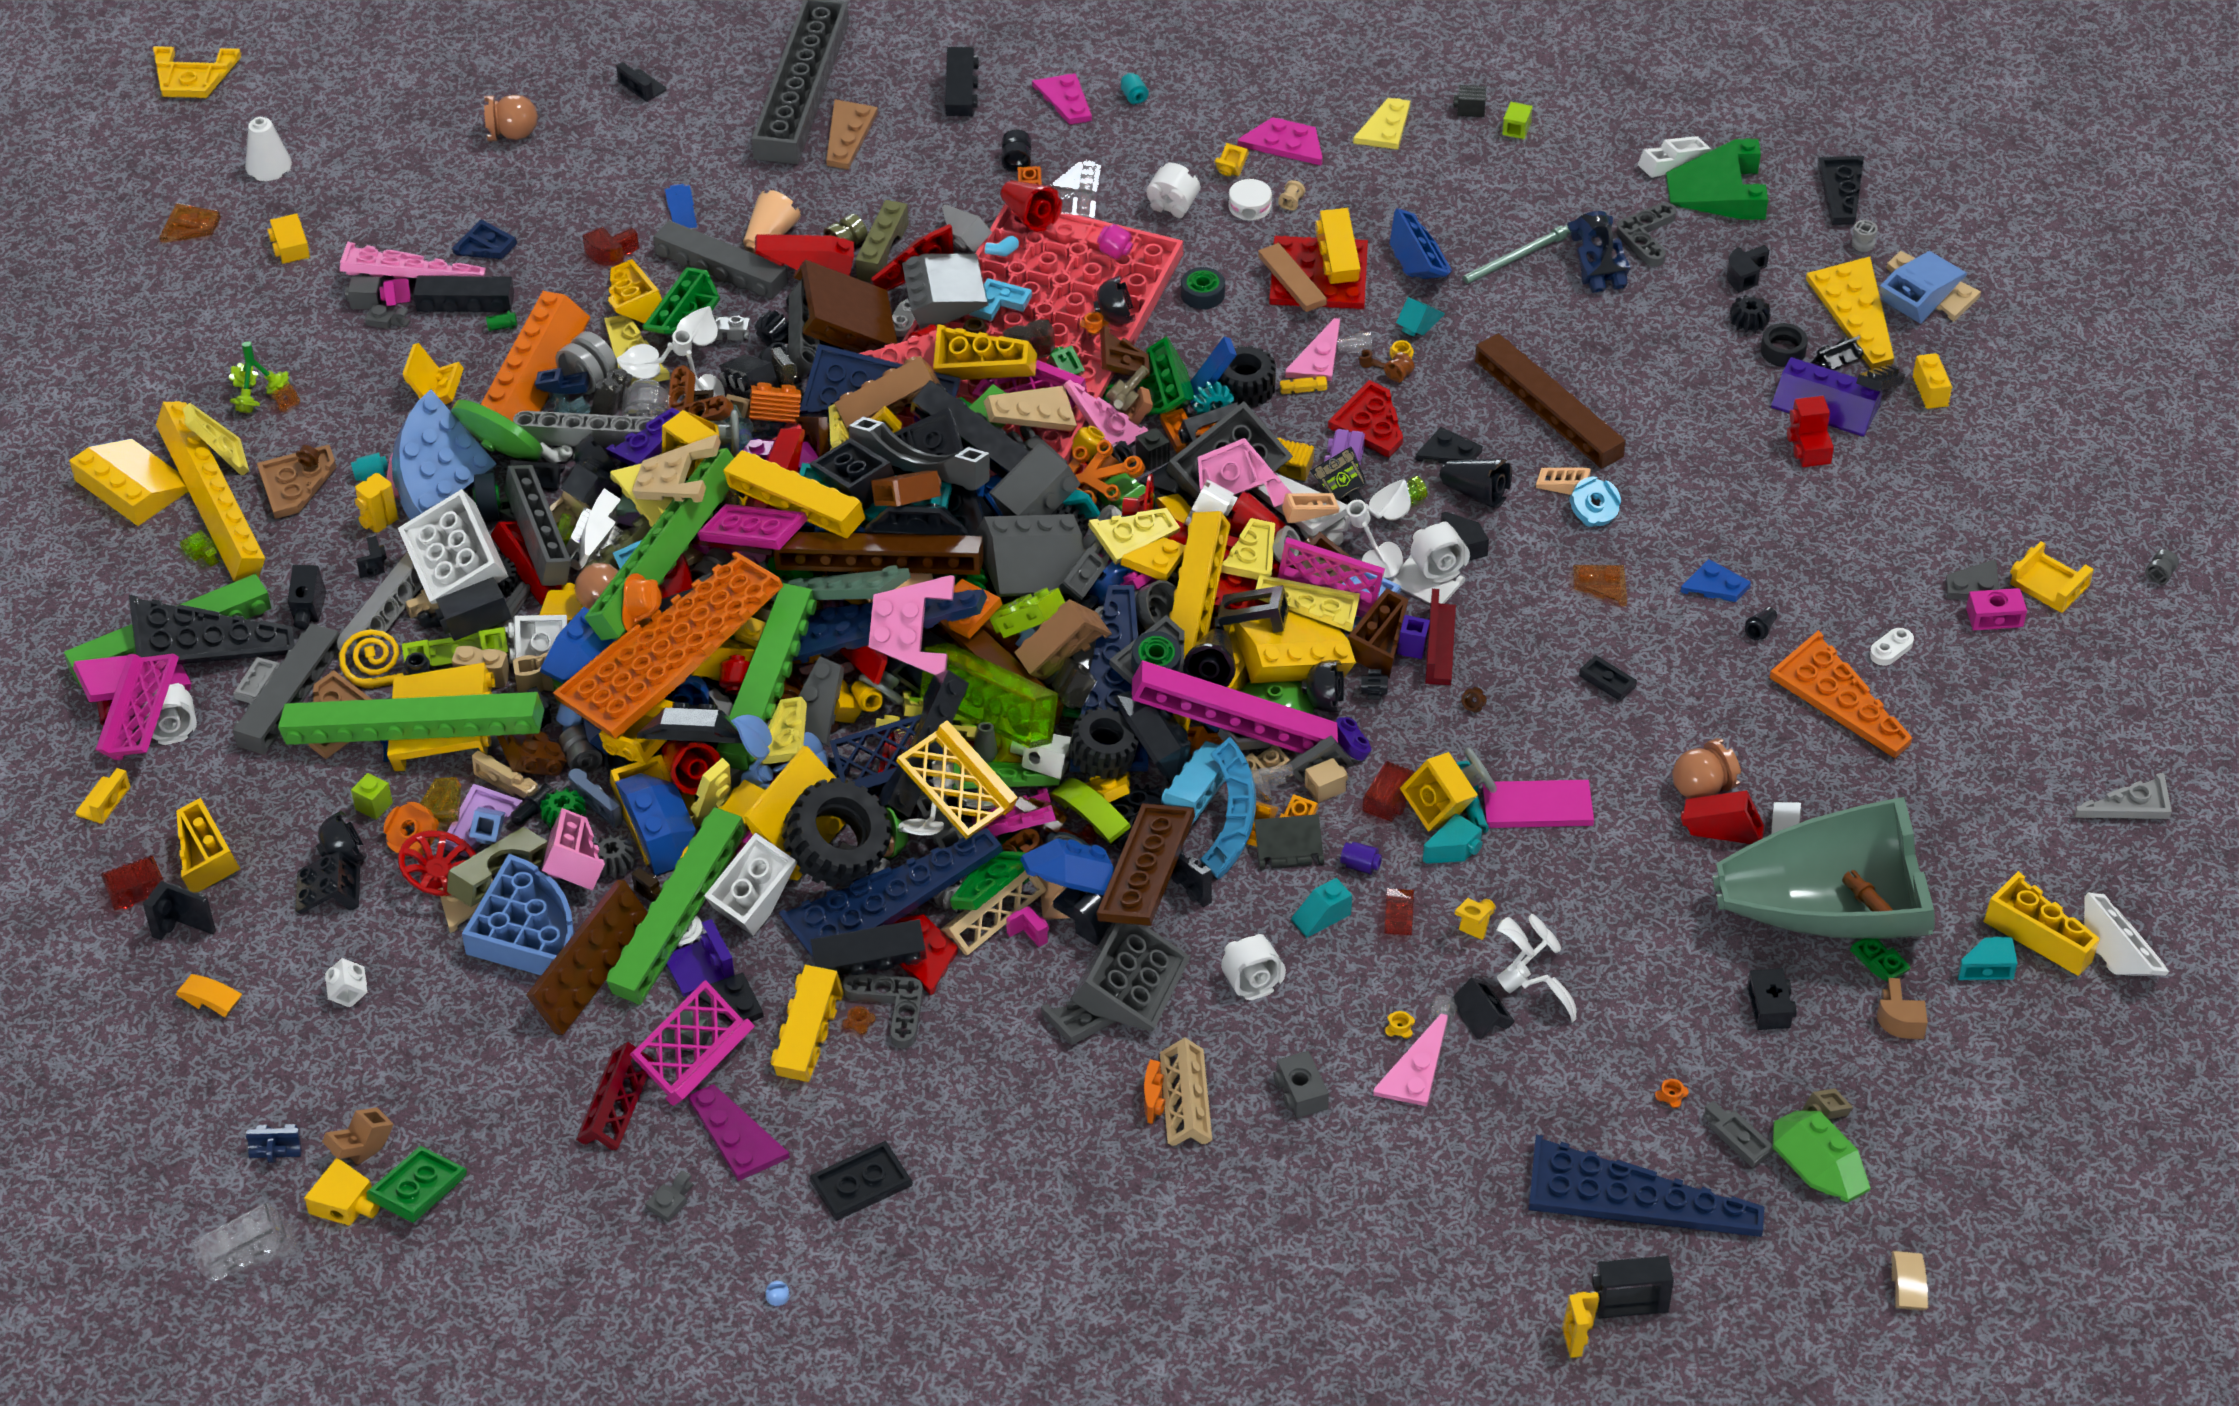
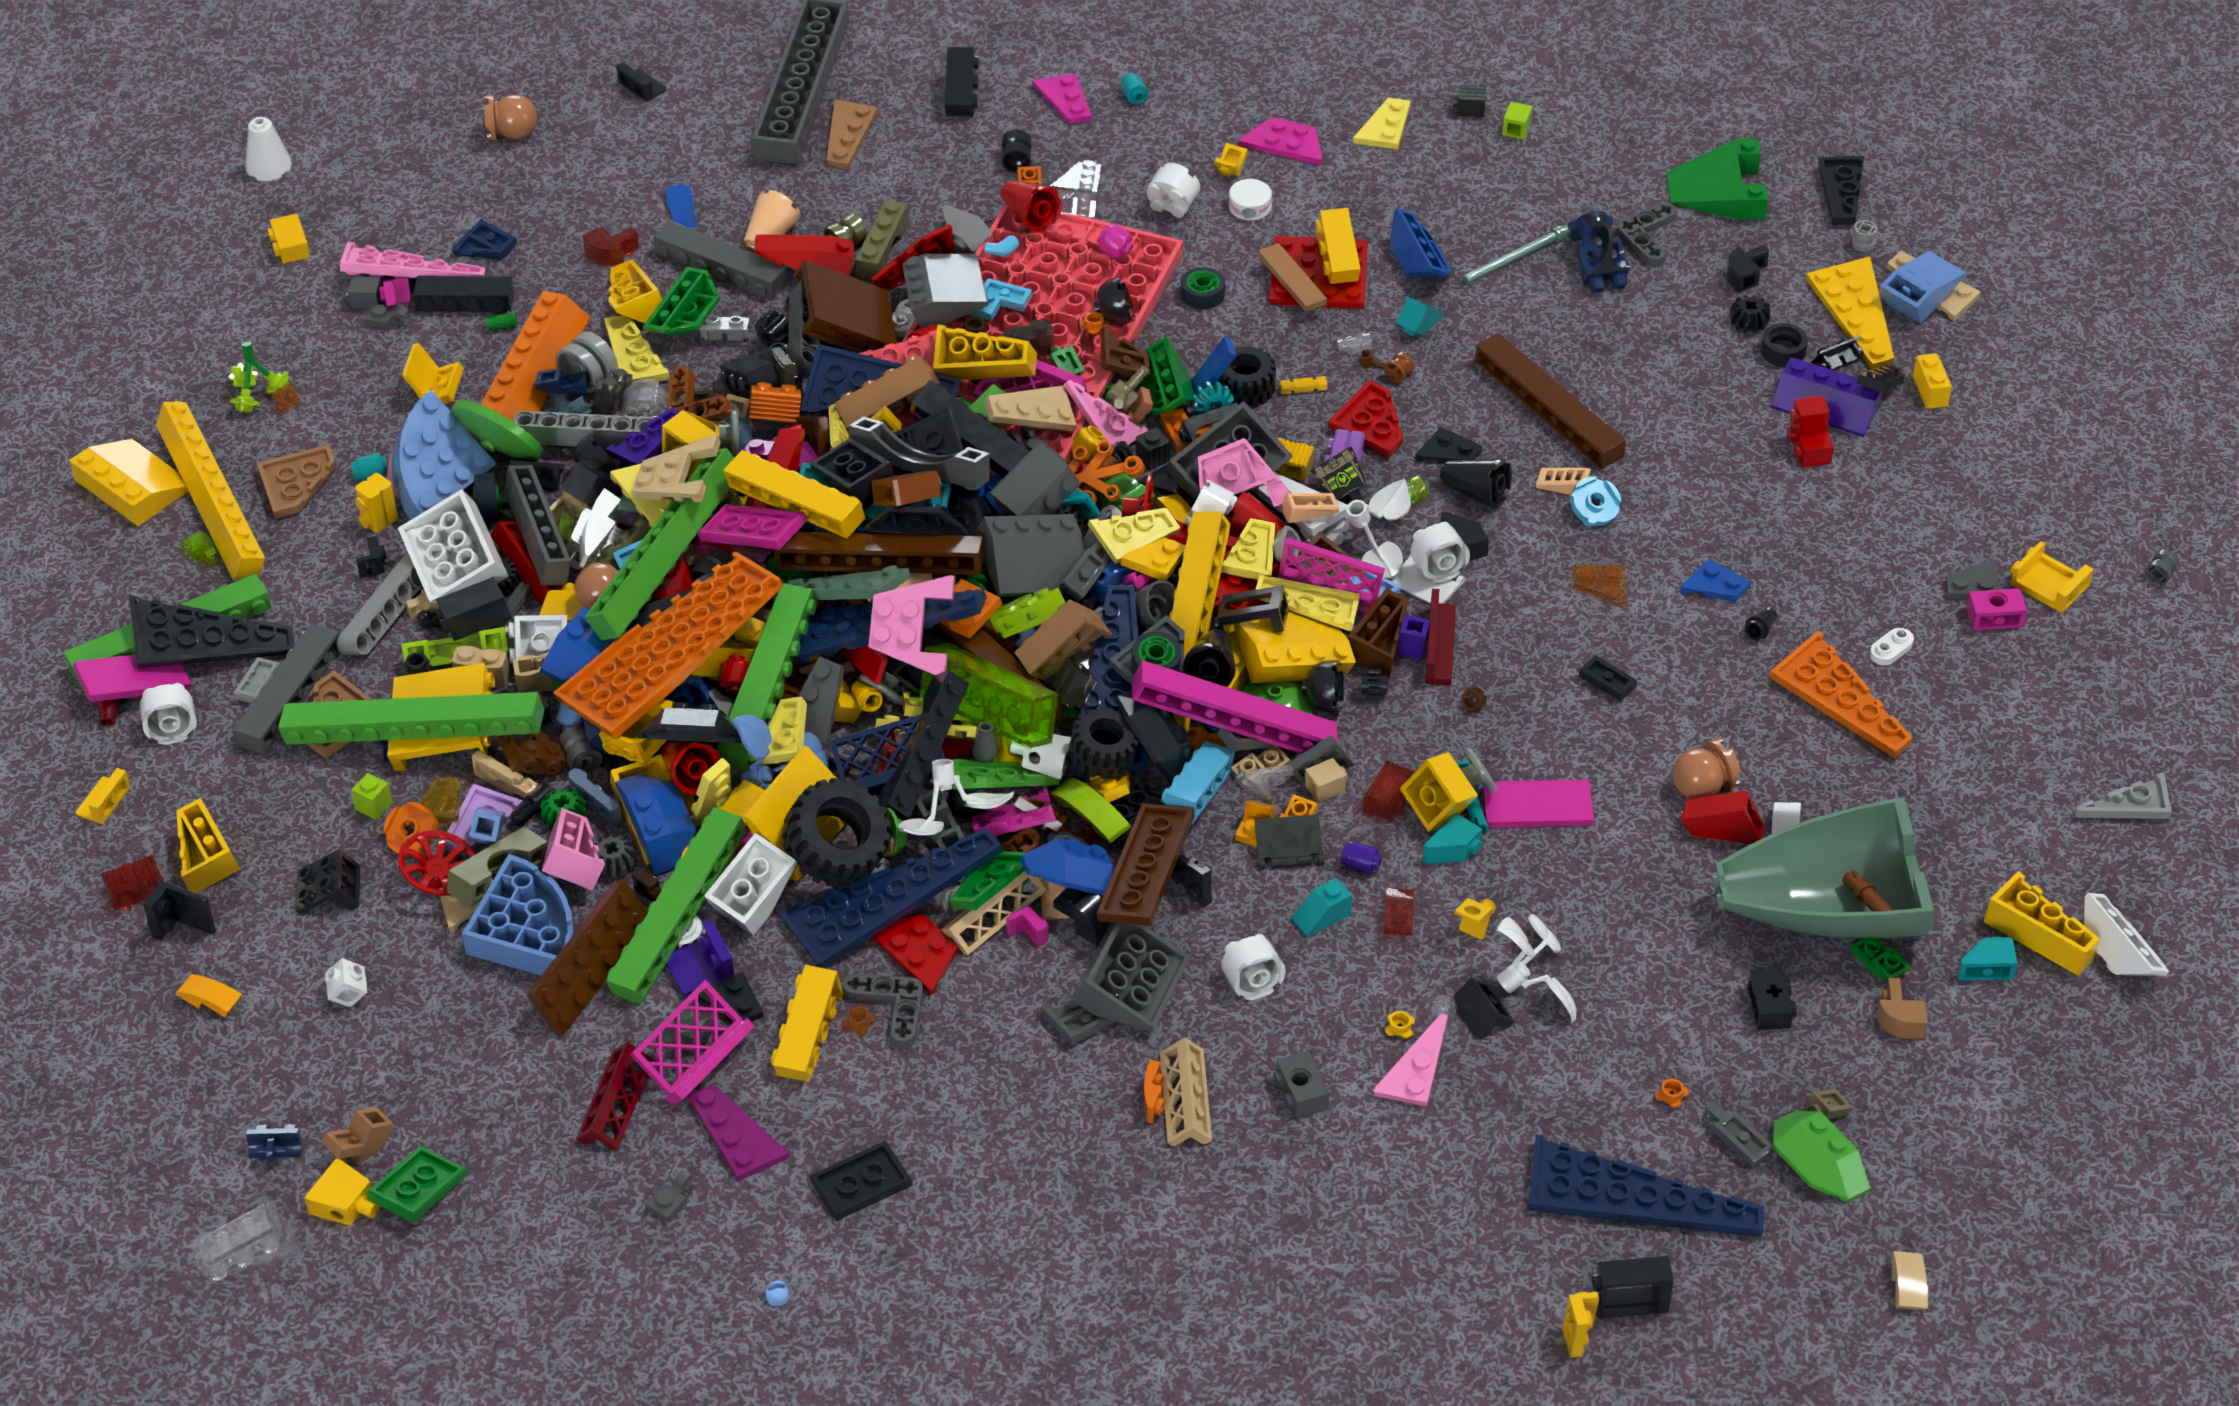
dark pink fence [96,654,179,760] -> none
yellow wing [153,46,241,98] -> none
clear orange wing [159,203,221,243] -> none
light yellow wing [183,403,249,475] -> none
black torso [288,565,327,629] -> none
reddish brown plate [296,445,320,467] -> none
black cylinder [316,810,367,862] -> none
yellow piece [339,629,404,689] -> none
white arm [540,442,573,464] -> none
white plant [617,306,725,396] -> none
orange piece [622,573,662,632] -> none
black brick [810,919,927,977] -> none
yellow fence [896,720,1018,839] -> none
dark azure tile [1200,737,1256,880] -> none
tan bush [1278,180,1305,211] -> none
bright pink wing [1285,318,1340,382] -> none
dark purple plate [1335,717,1371,761] -> none
yellow plate [1389,340,1414,359] -> none
white slope [1638,136,1711,178] -> none

